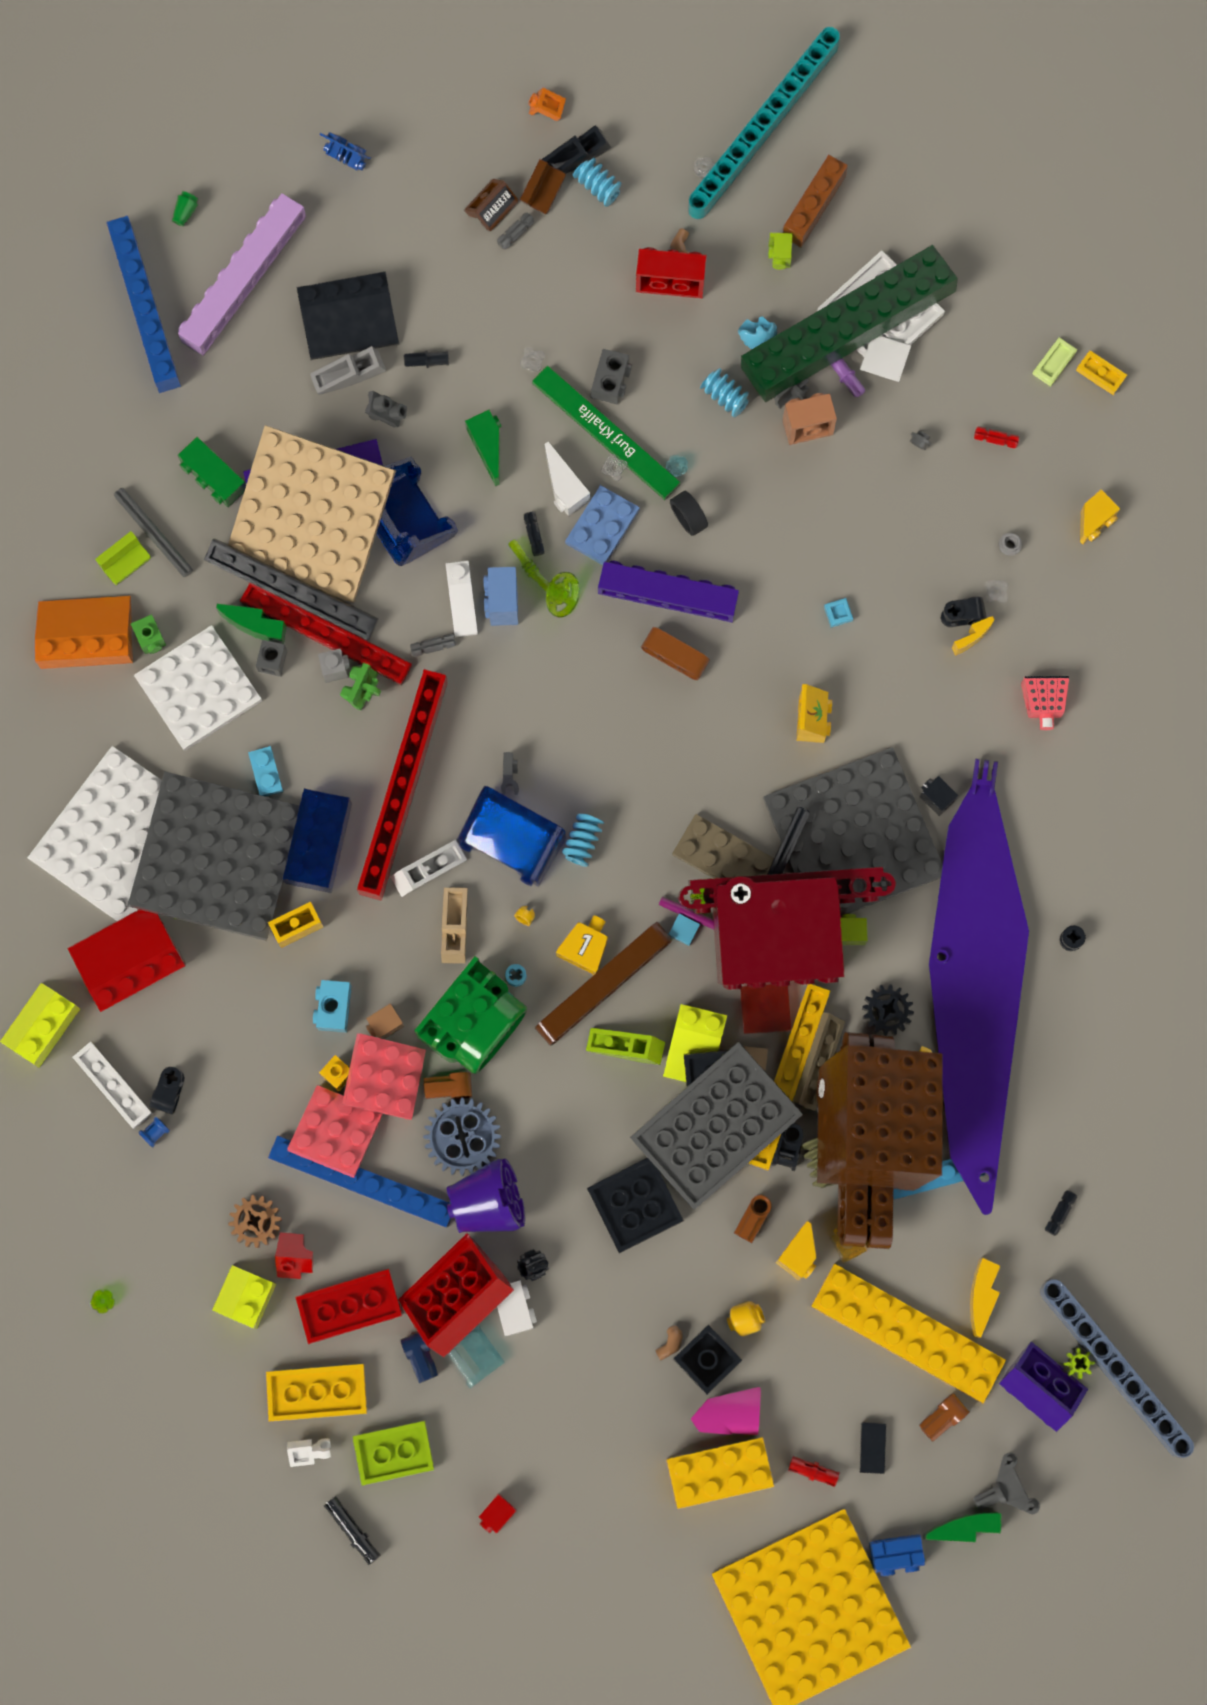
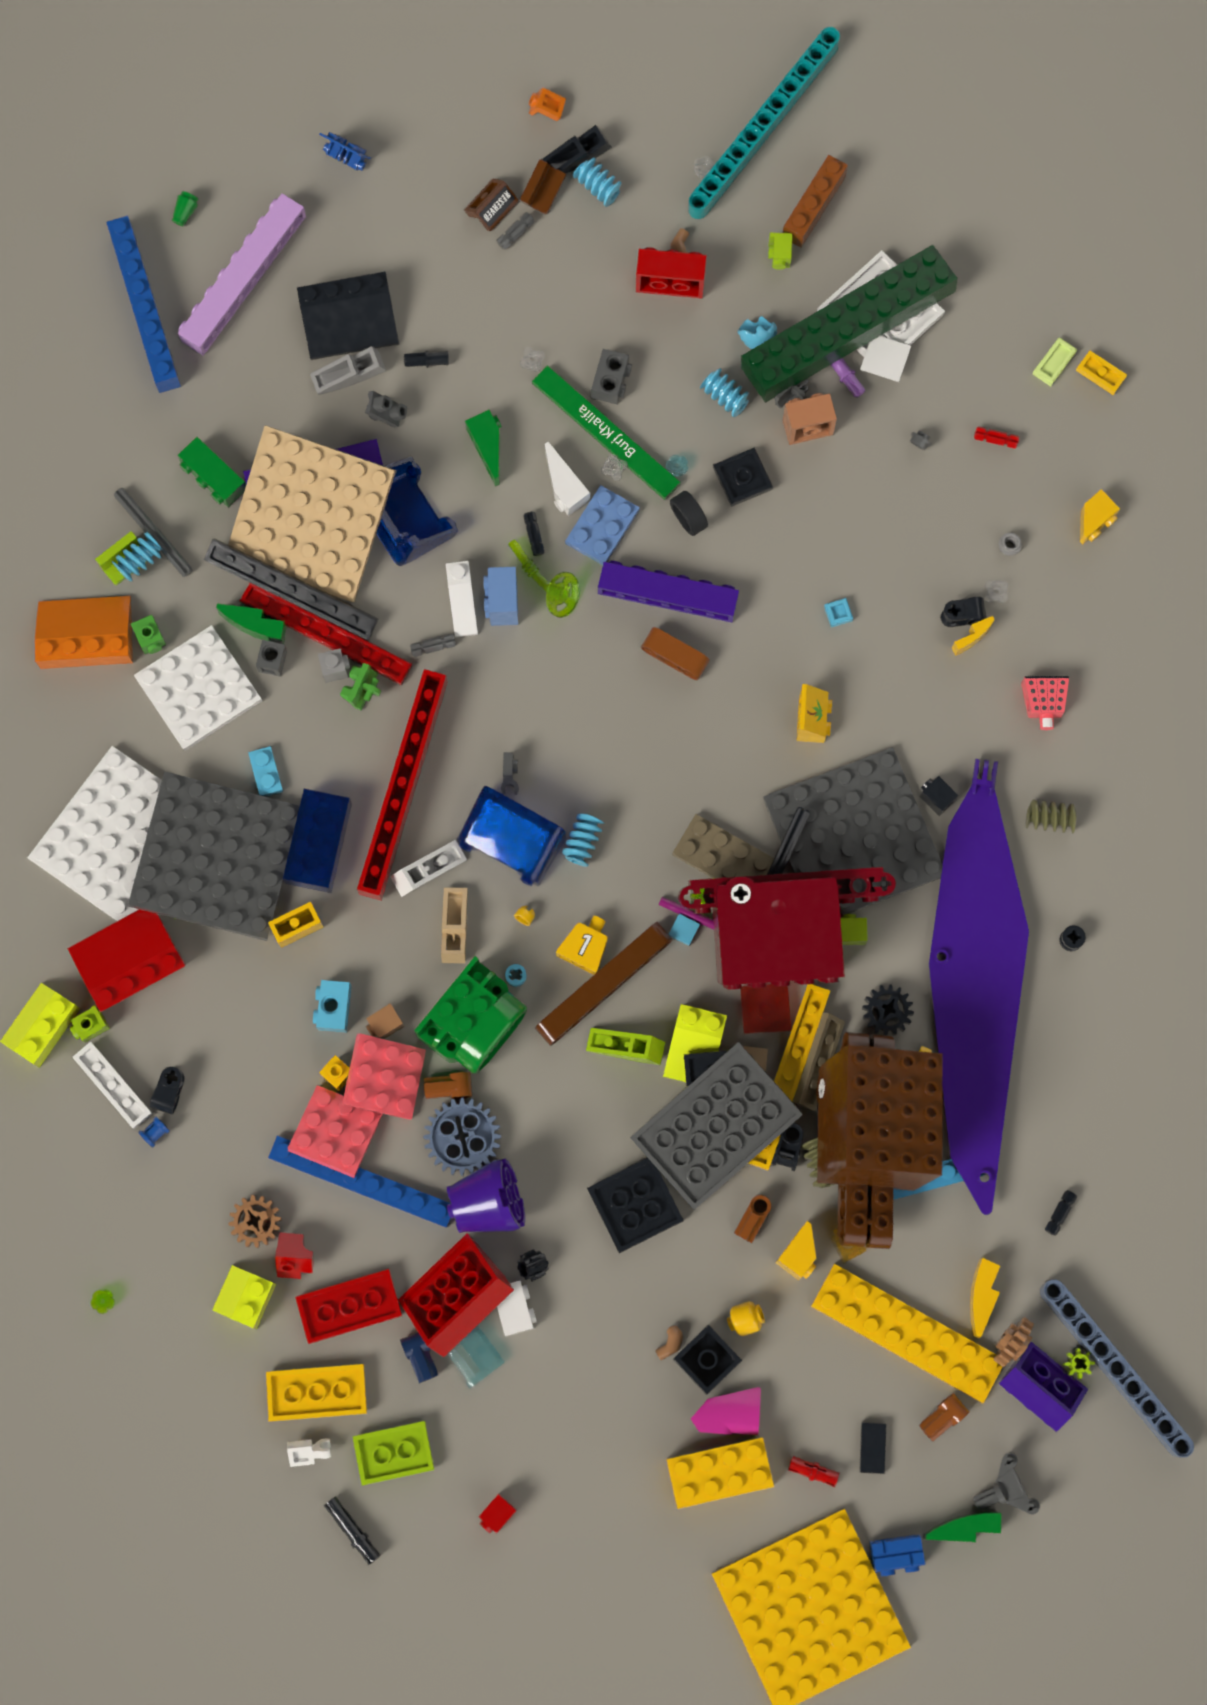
none -> lime brick [70,1005,110,1043]
none -> medium azure piece [112,532,162,582]
none -> black plate [713,447,773,507]
none -> medium nougat gear [994,1317,1034,1367]
none -> olive piece [1025,799,1077,834]

